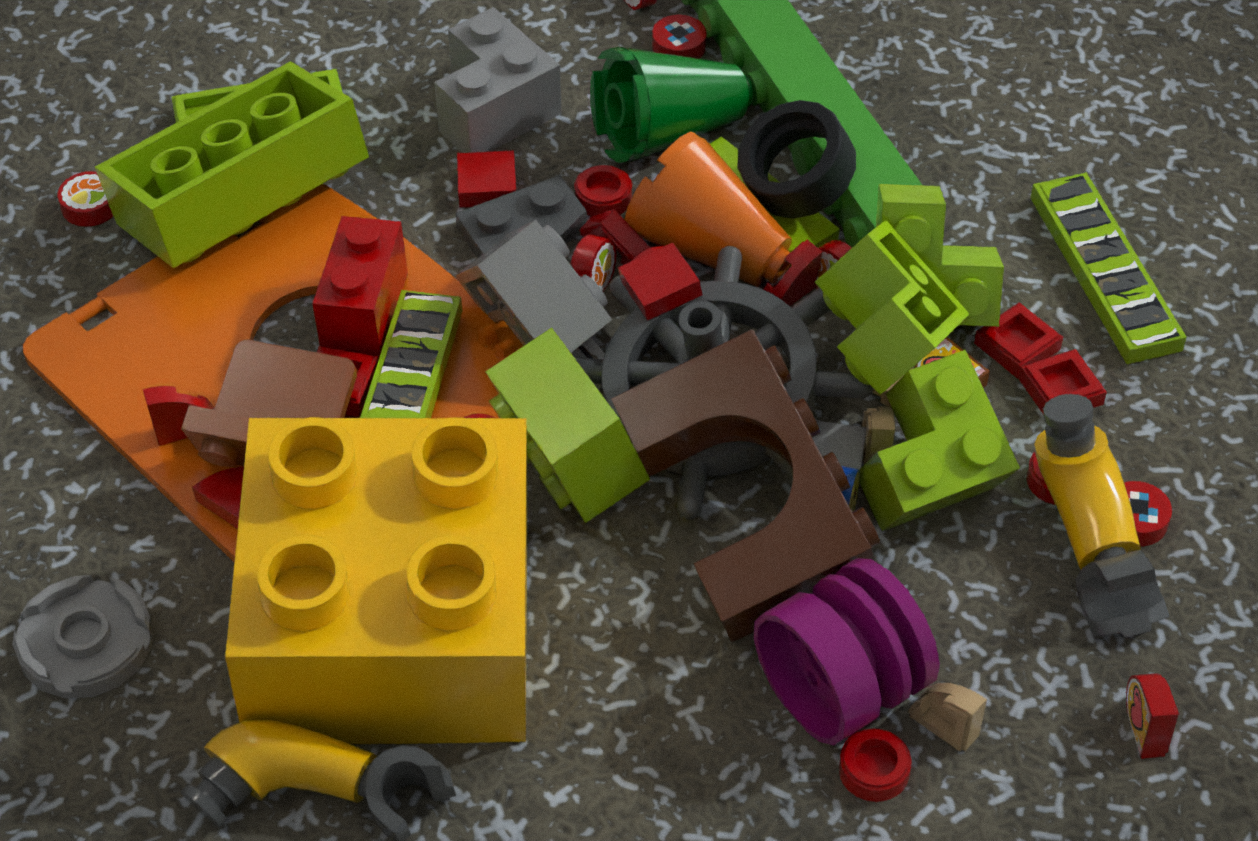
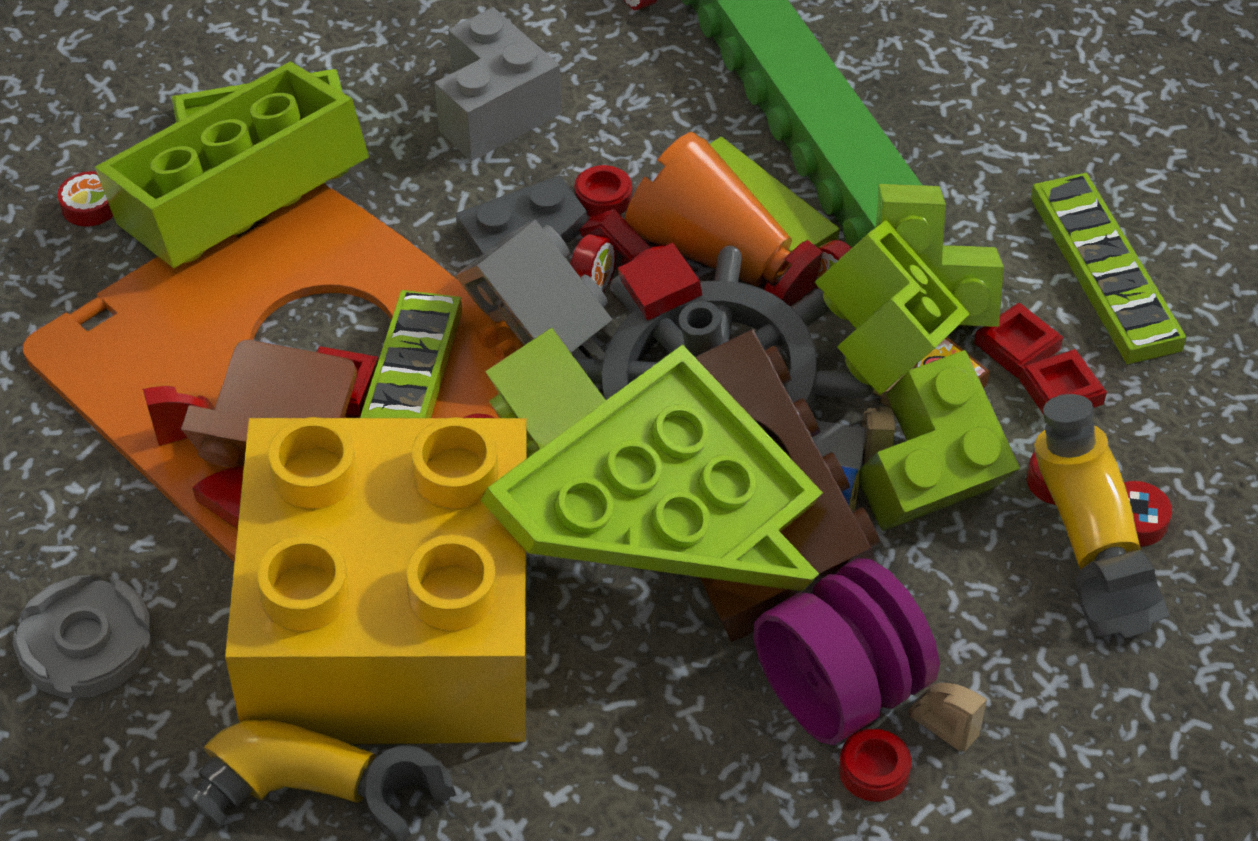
red brick [312,216,408,357] -> none
red tile [457,150,516,208] -> none
green cone [590,47,753,163] -> none
red tile [652,15,706,59] -> none
black tyre [737,100,856,219] -> none
red tile [1126,673,1179,759] -> none
none -> lime wing [480,344,823,591]

